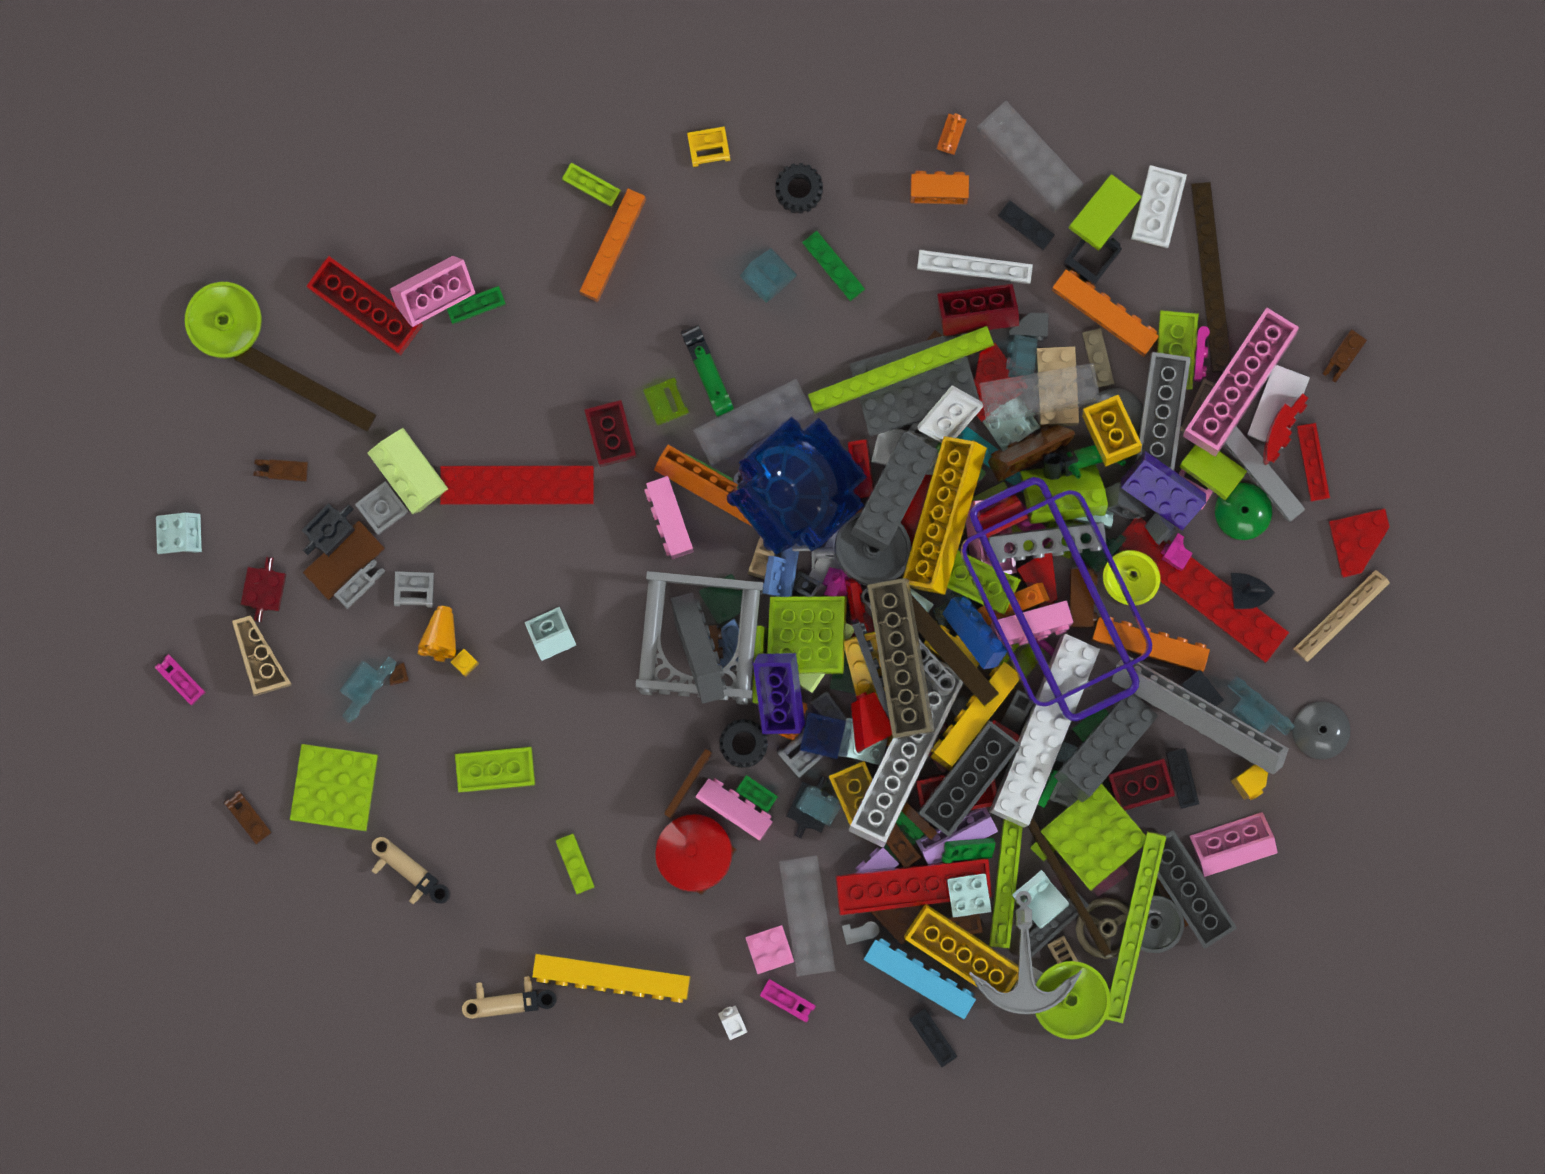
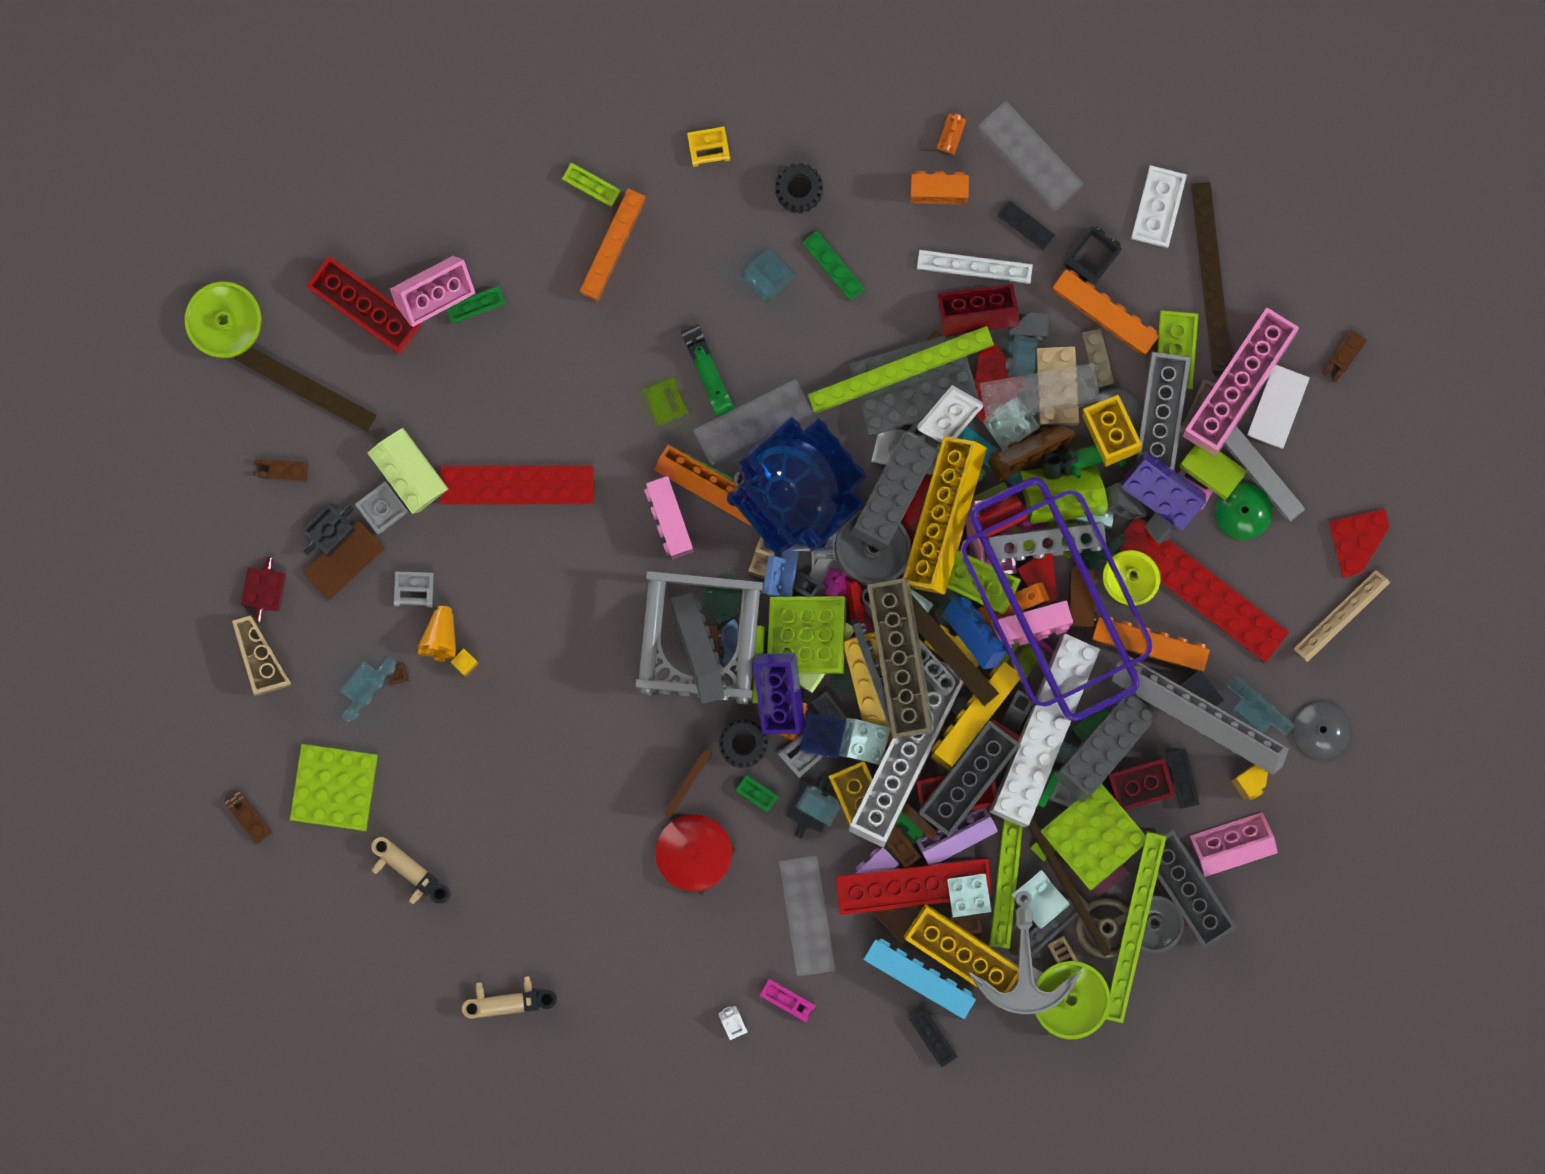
dark pink plate [155,654,206,705] -> none
light aqua bracket [156,512,202,554] -> none
light grey hinge [334,560,385,609] -> none
lime tile [455,747,535,793] -> none
light aqua slope [525,607,576,661] -> none
yellow brick [532,954,691,1003] -> none
lime plate [556,834,595,894] -> none
dark red brick [584,400,637,467] -> none
bright pink slope [696,778,773,841] -> none
bright pink brick [745,925,794,974] -> none
light grey leg [842,921,879,945] -> none
red plate [848,439,874,499] -> none
red slope [851,692,892,753] -> none
green plate [941,838,996,863] -> none
lime tile [1069,174,1141,251] -> none
dark pink brick [1161,533,1193,571] -> none
dark pink plate [1193,326,1210,382] -> none
black shield [1231,573,1275,609] -> none
red slope [1263,393,1308,465] -> none
red plate [1296,423,1330,502] -> none

